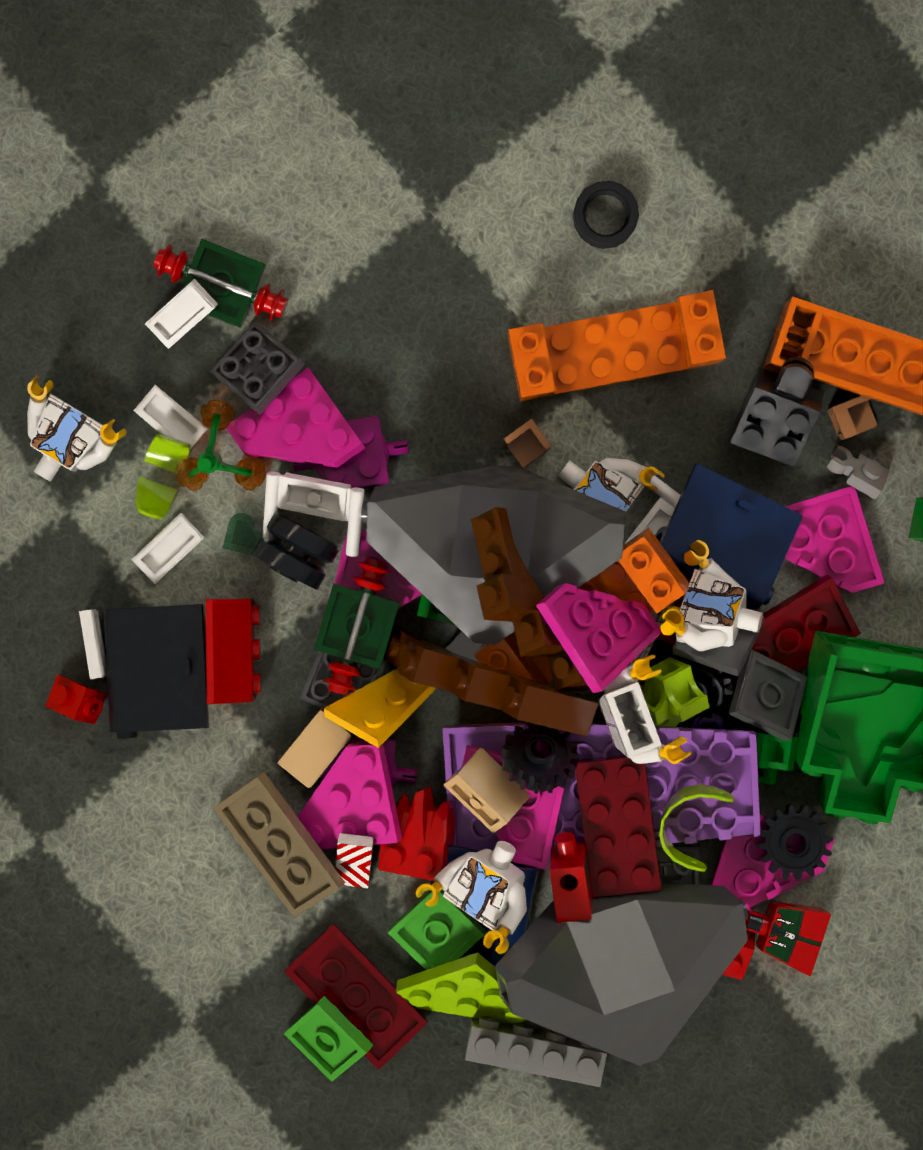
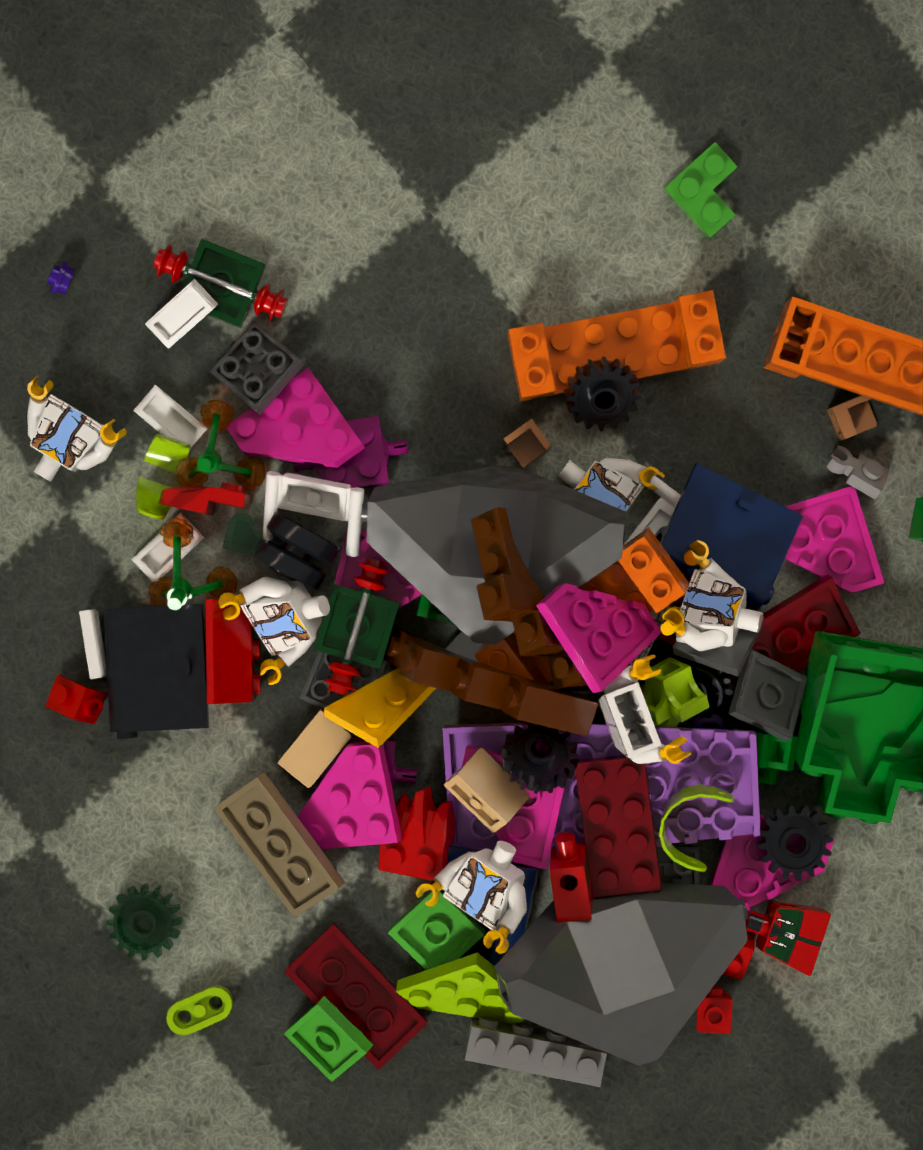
white tile [336,833,373,888] -> none
black tyre [573,181,639,249] -> none
black brick [730,357,824,467] -> none
none -> dark purple plate [47,261,75,295]
none -> clear green gear [106,883,183,960]
none -> plant [148,518,237,610]
none -> red plate [158,482,252,516]
none -> lime plate [166,985,233,1035]
none -> torso [218,576,330,685]
none -> black gear [564,357,641,431]
none -> bright green plate [664,142,738,239]
none -> red bracket [696,985,733,1034]

